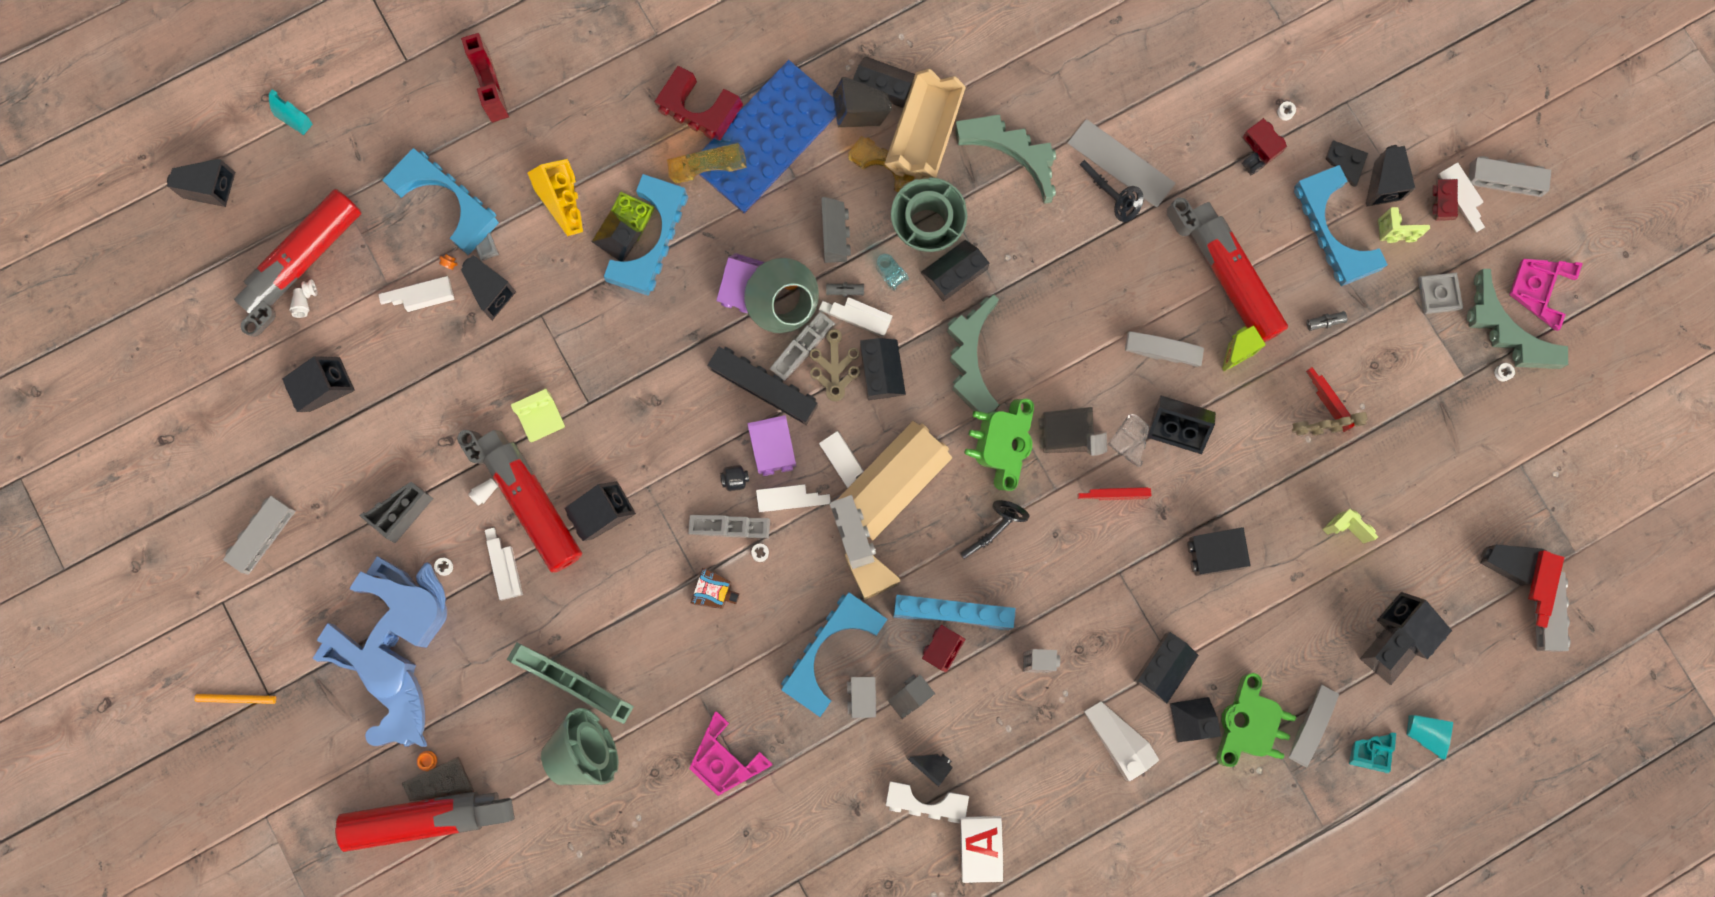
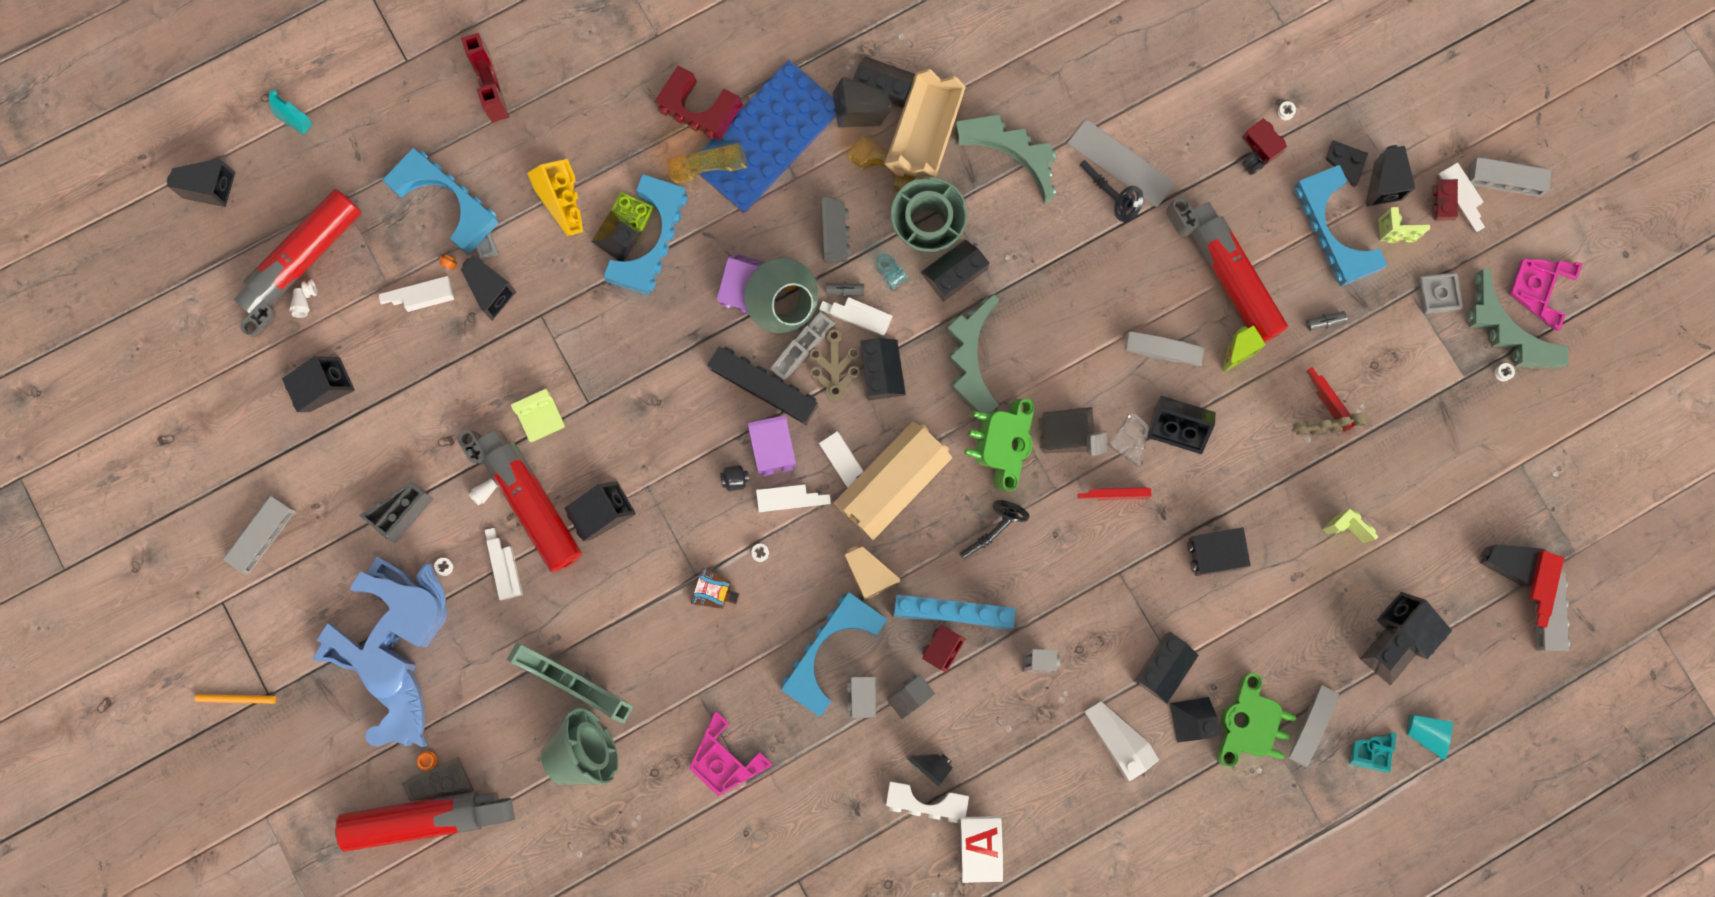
light grey slope [689,515,770,538] -> none
light grey wedge [830,495,876,570] -> none

